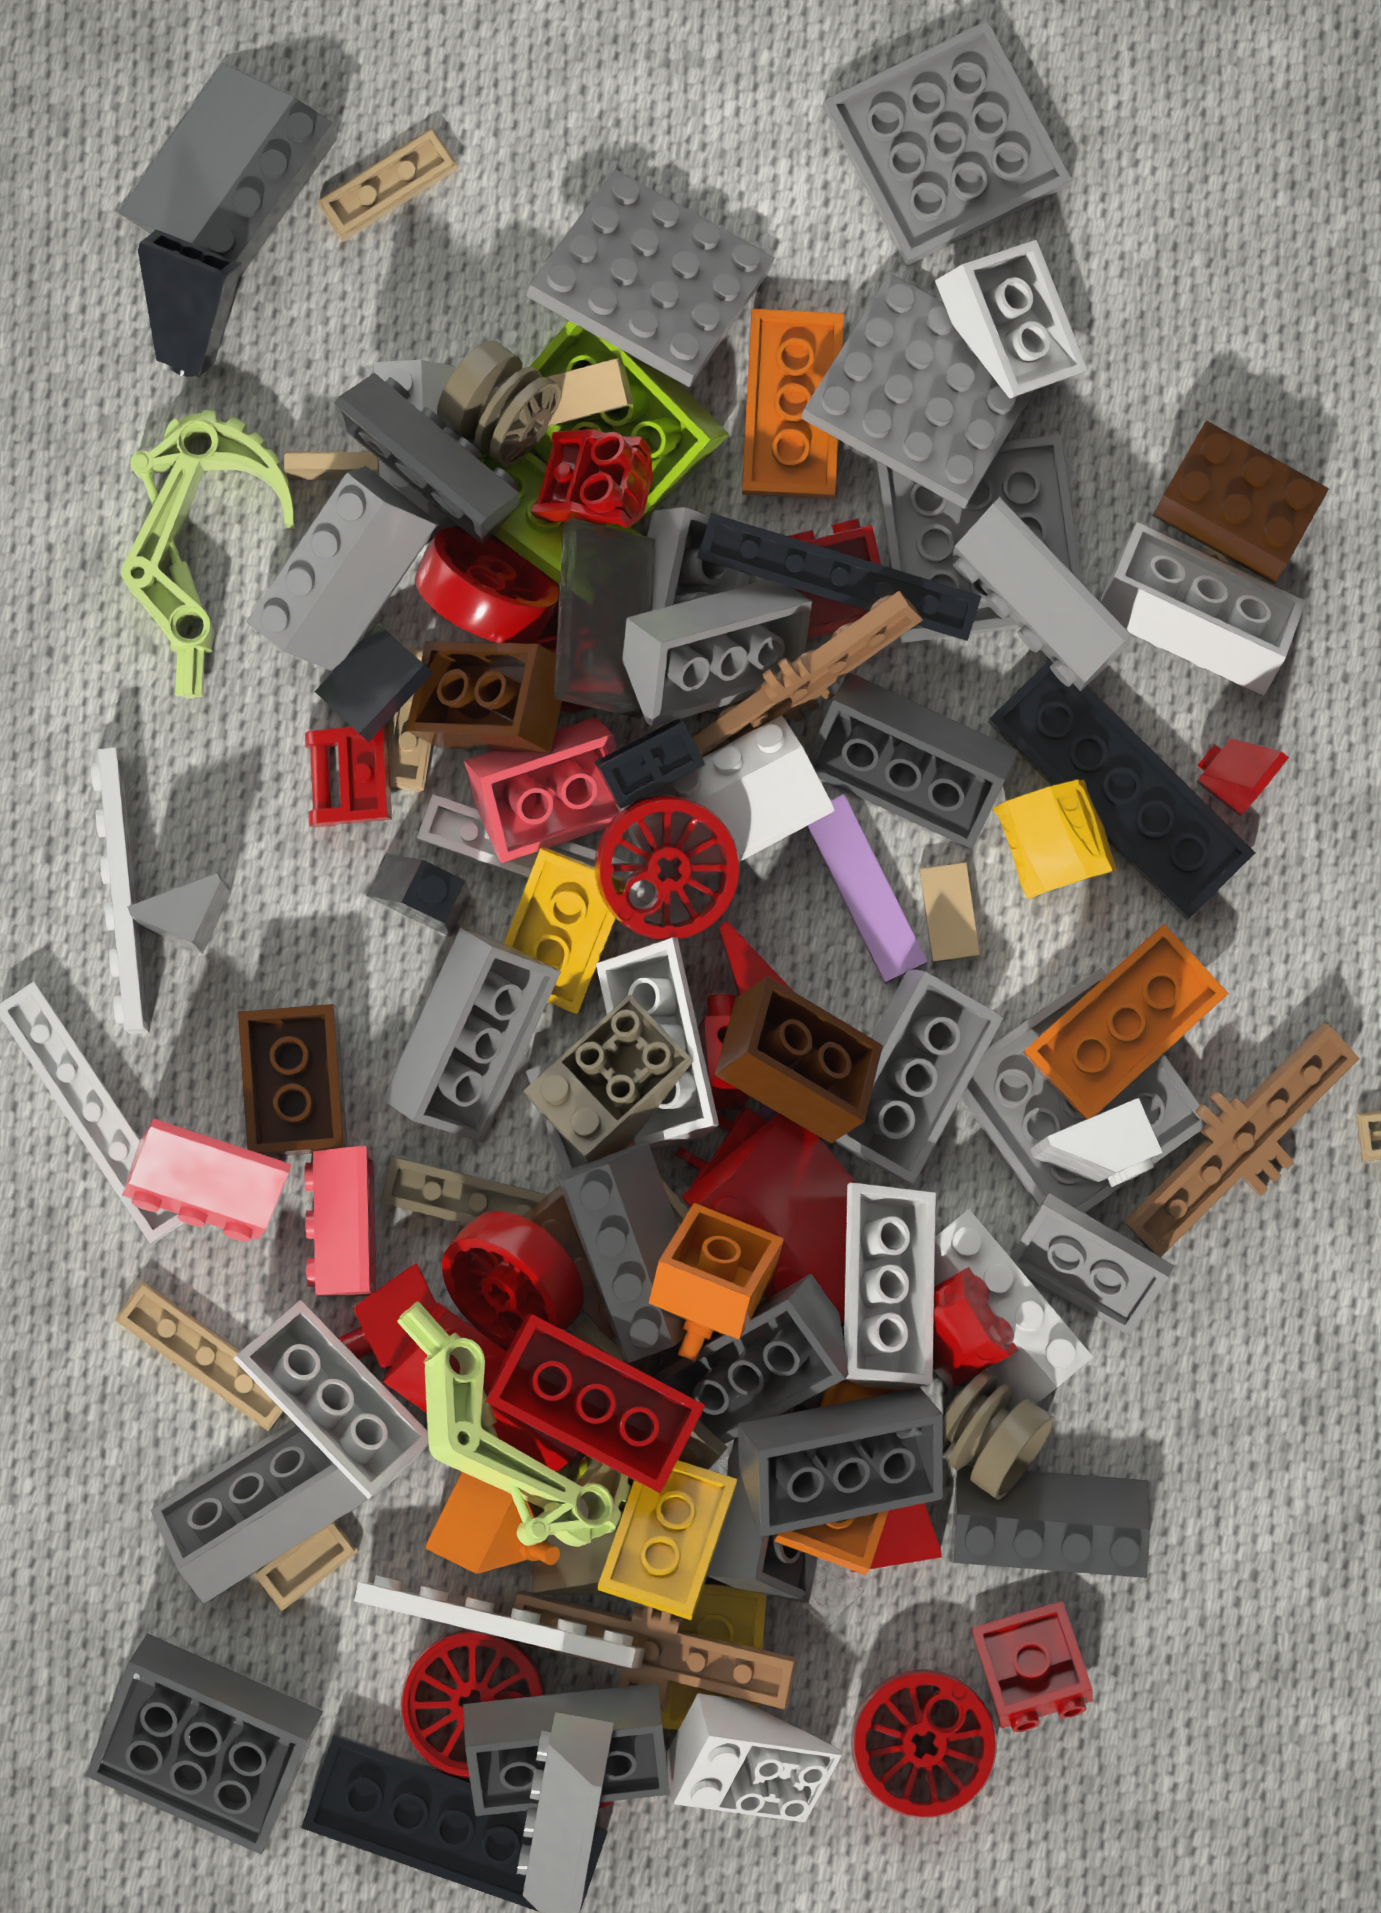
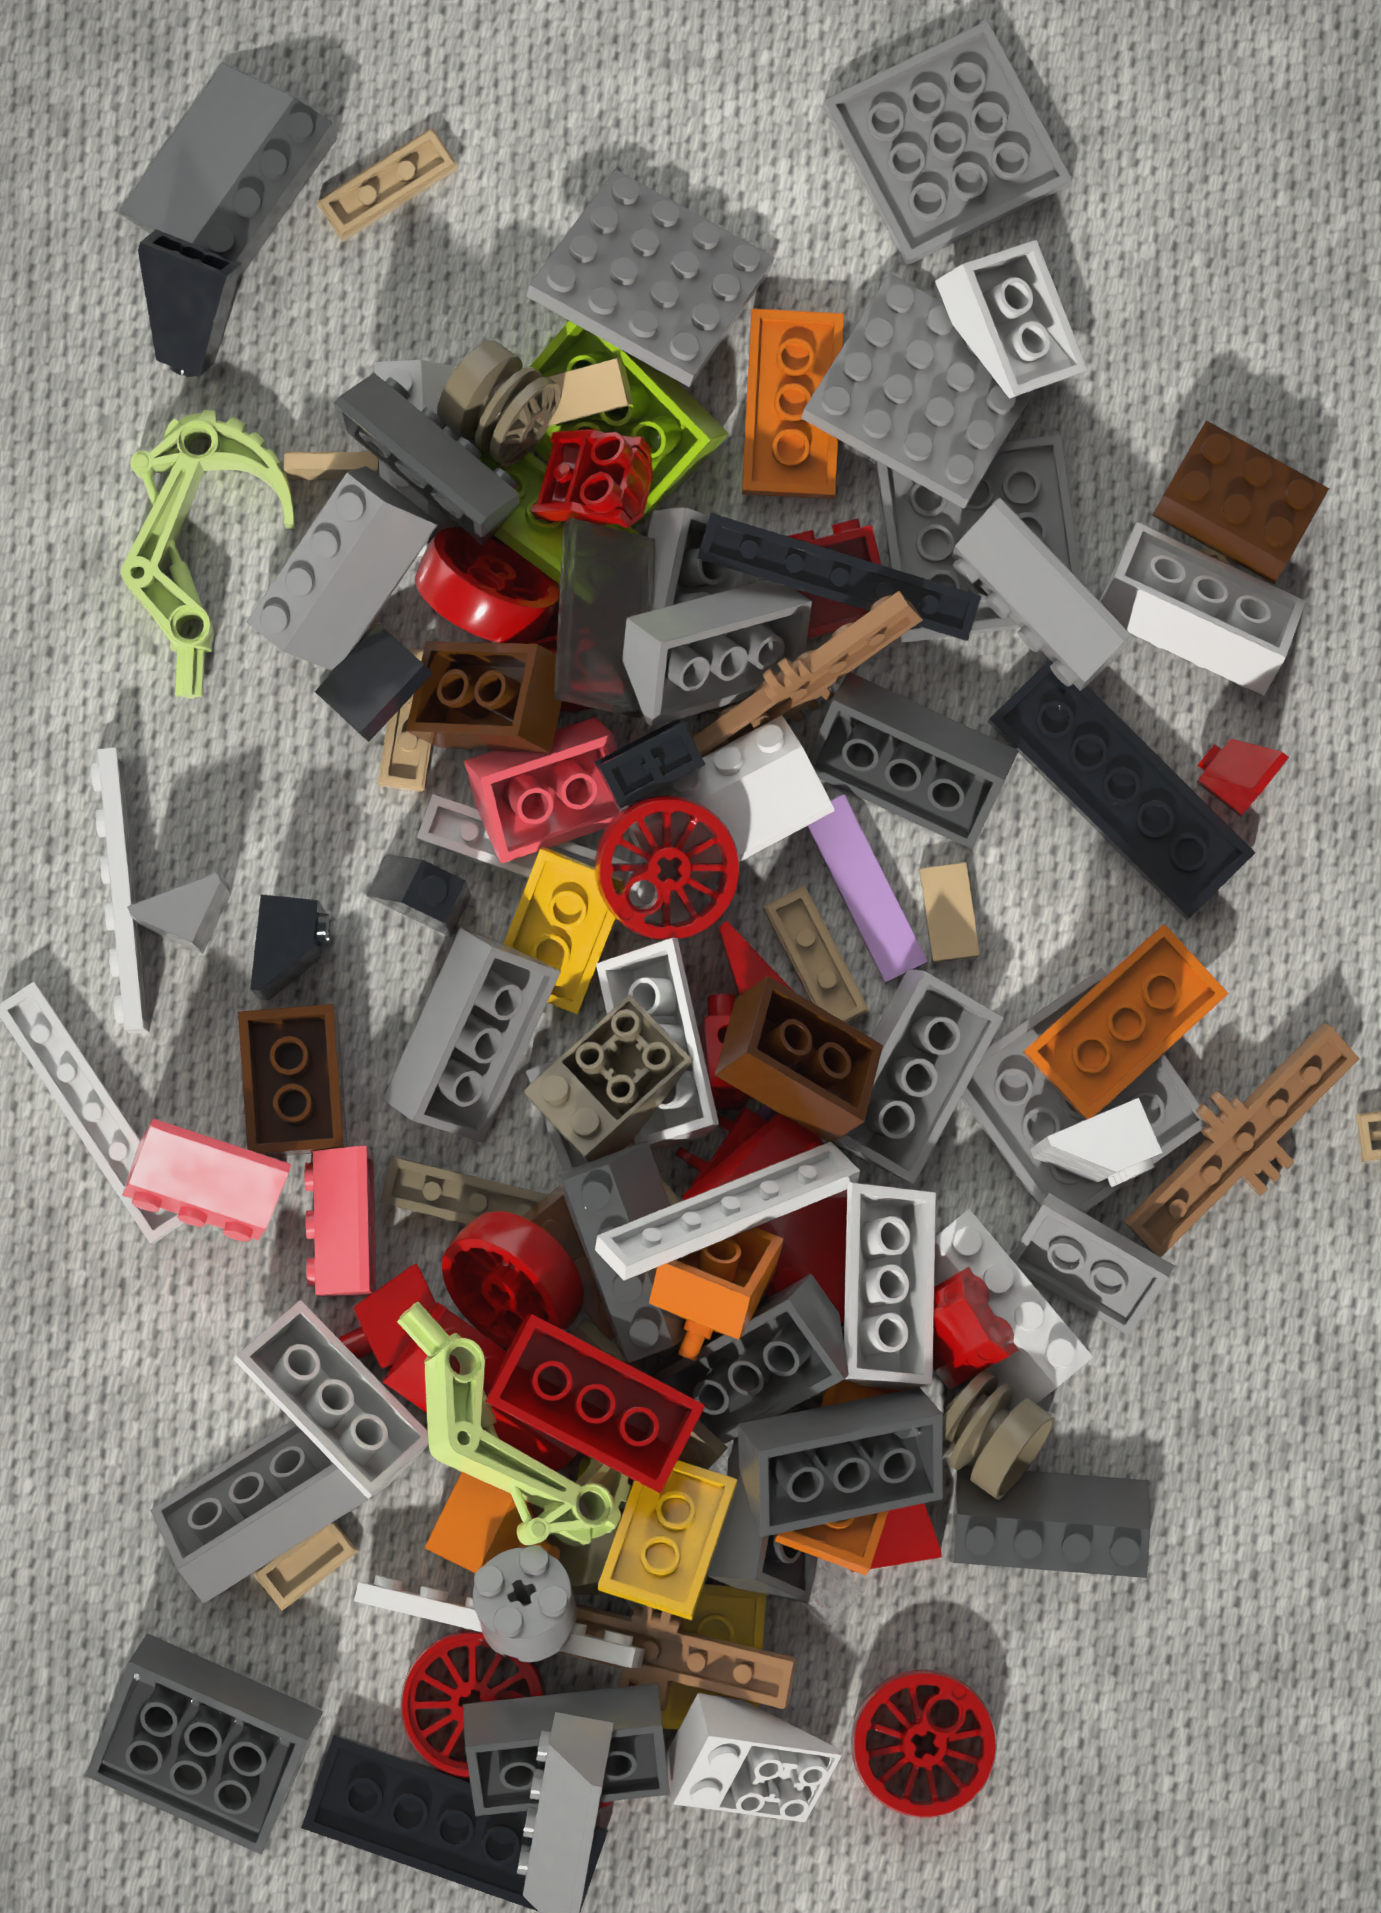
tan tile [114,1281,284,1431] -> none
red plate [305,725,392,827] -> none
red plate [971,1600,1093,1732] -> none
yellow slope [992,780,1116,898] -> none
none -> black slope [250,894,333,1001]
none -> light grey brick [473,1545,577,1662]
none -> white plate [595,1142,860,1280]
none -> tan tile [763,886,870,1023]

